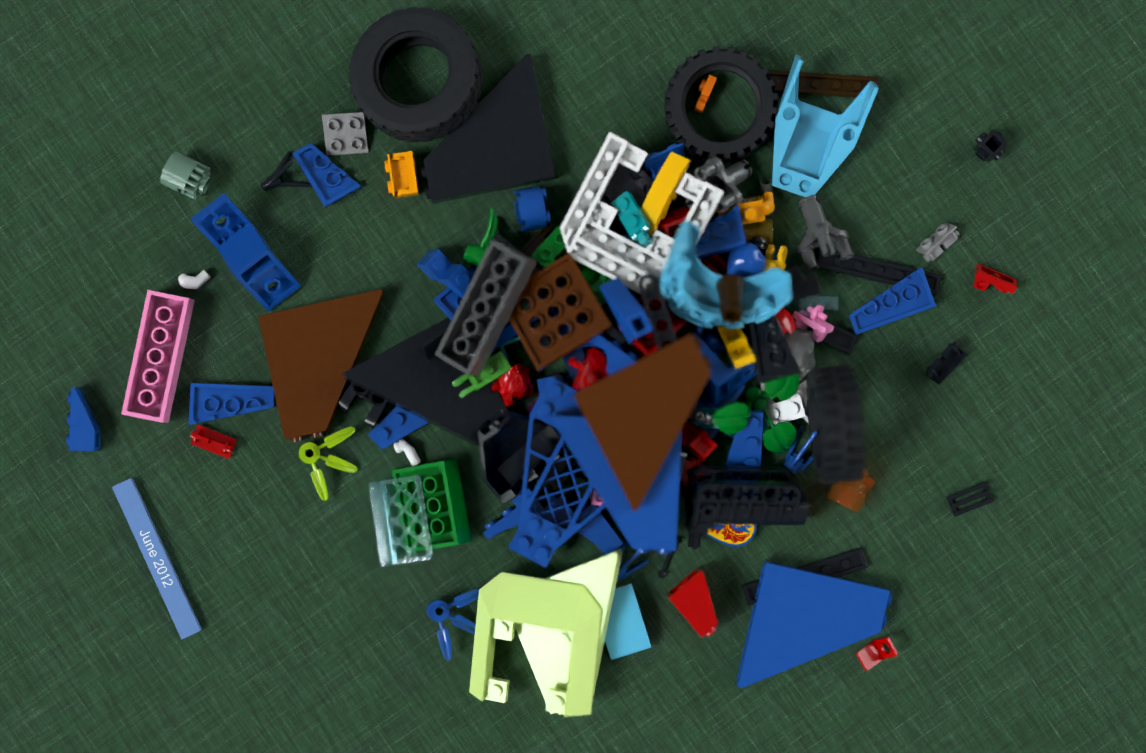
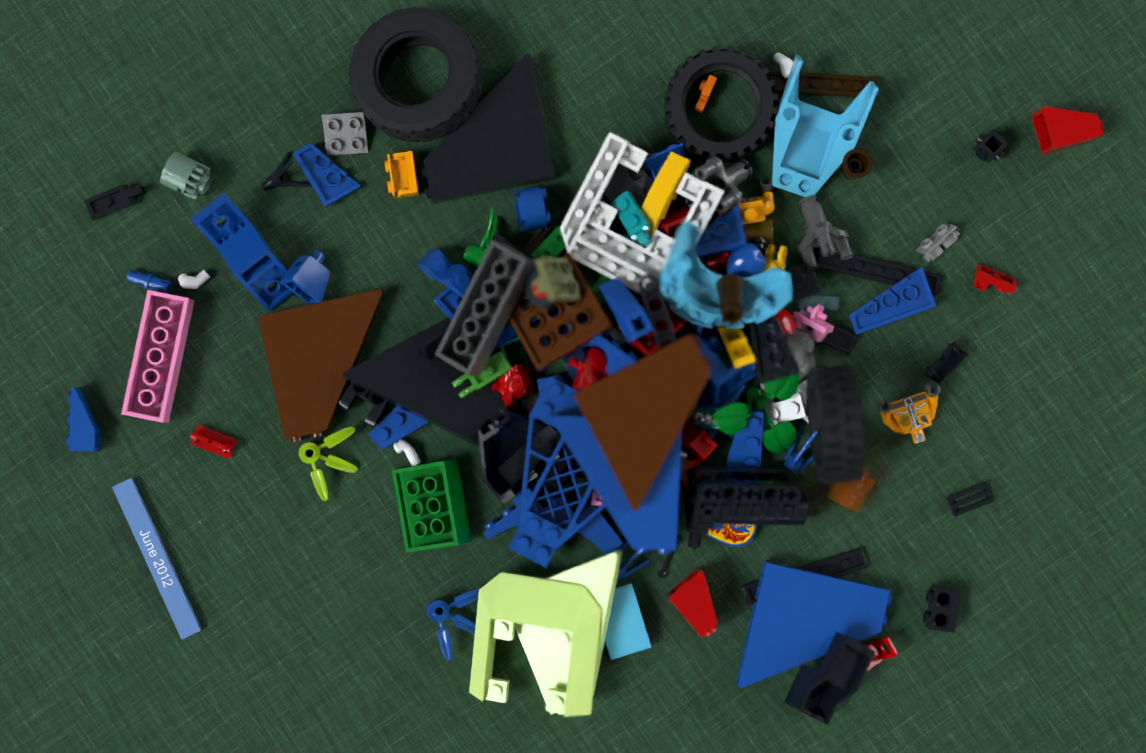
blue wing [189,383,275,425] -> none
clear light blue fence [368,475,433,567] -> none
none -> black hinge [84,184,145,221]
none -> blue pin [127,269,172,294]
none -> blue torso [280,251,330,304]
none -> olive plate [525,257,581,307]
none -> red animal [704,252,729,269]
none -> white arm [773,53,793,79]
none -> black piece [784,632,875,725]
none -> dark brown plant [840,148,872,180]
none -> torso [875,382,941,444]
none -> black brick [923,585,960,633]
none -> red slope [1031,107,1104,155]

